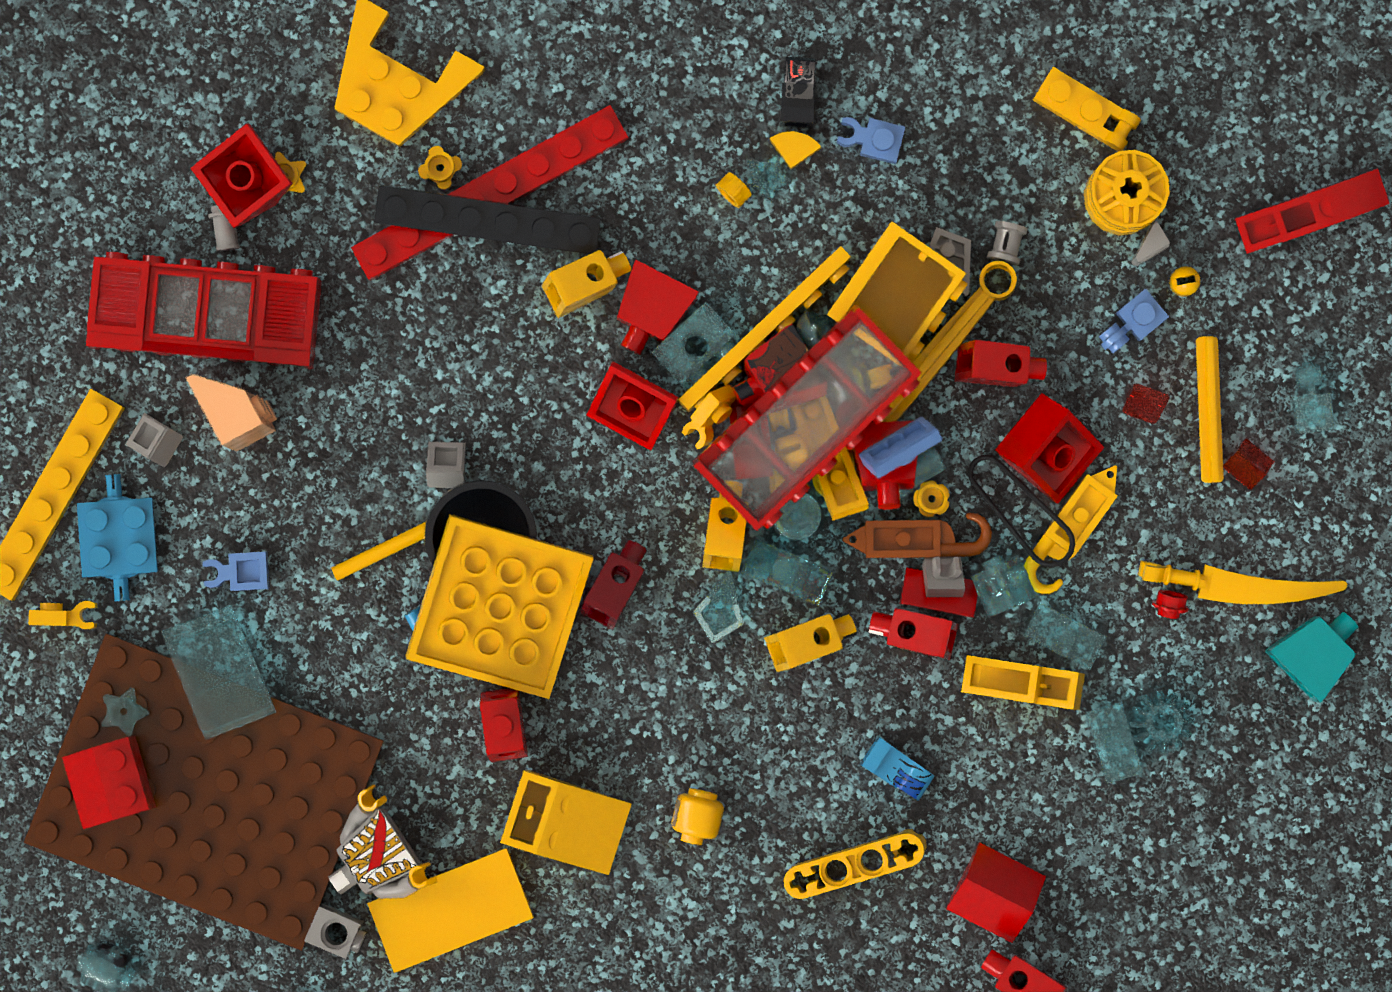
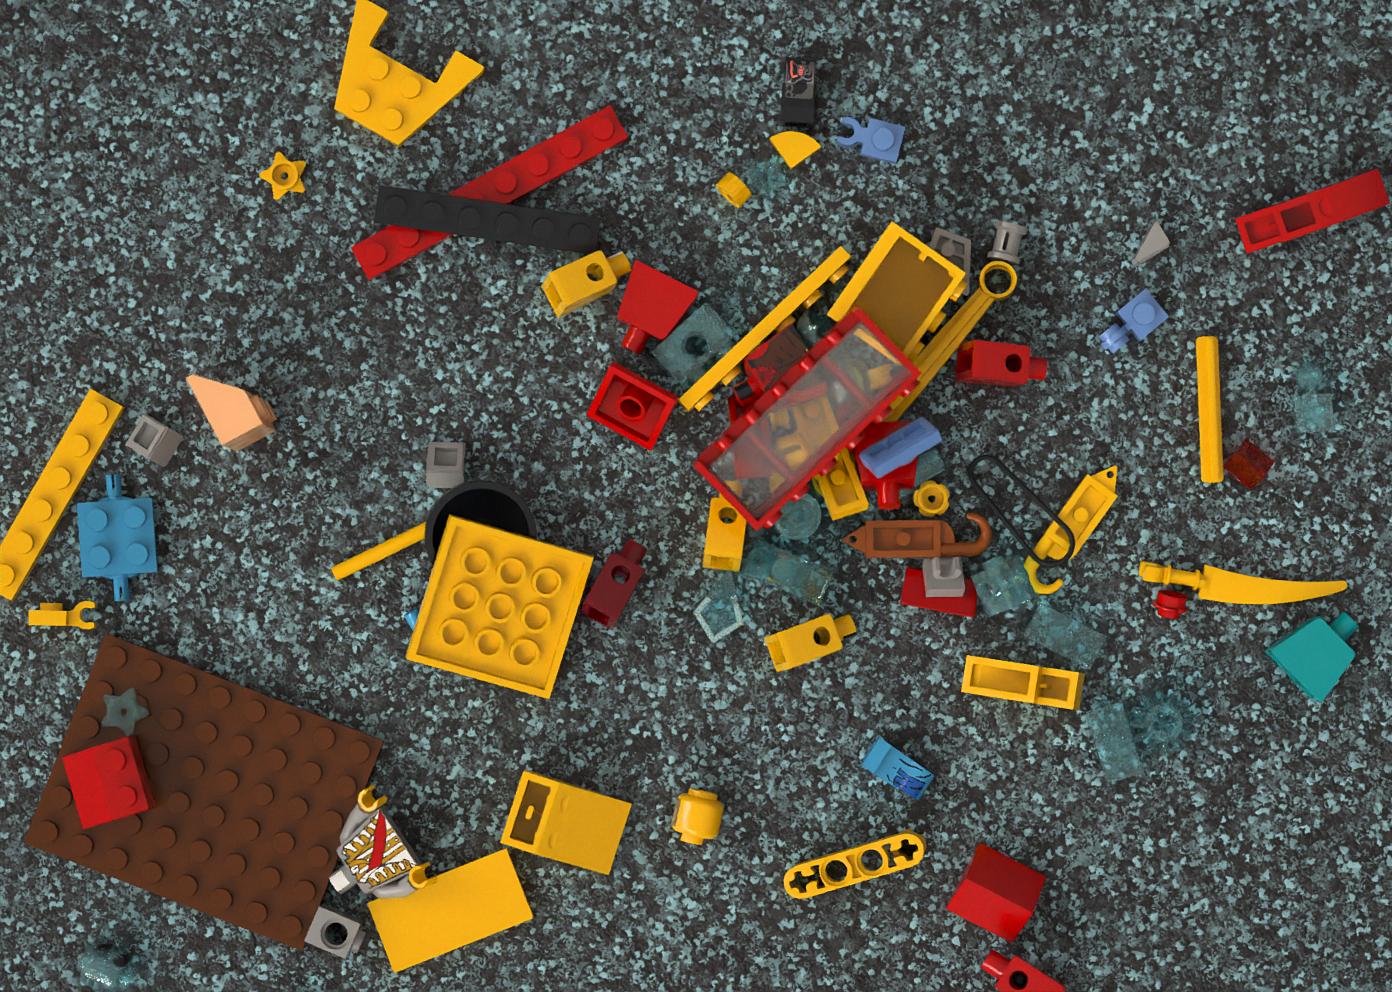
red window [86,252,322,369] -> none
clear light blue piece [161,605,276,740] -> none
red slope [190,123,293,228] -> none
medium blue plate [203,552,270,591] -> none
light grey pin [208,205,240,251] -> none
yellow plate [418,146,462,190] -> none
red torso [480,688,528,762] -> none
yellow plate [682,385,736,449] -> none
red torso [869,608,959,660] -> none
red slope [995,393,1104,504] -> none
yellow plate [1033,67,1141,151] -> none
yellow wheel [1084,150,1170,235] -> none
clear red slope [1122,383,1170,424] -> none
yellow hinge [1169,266,1201,297] -> none

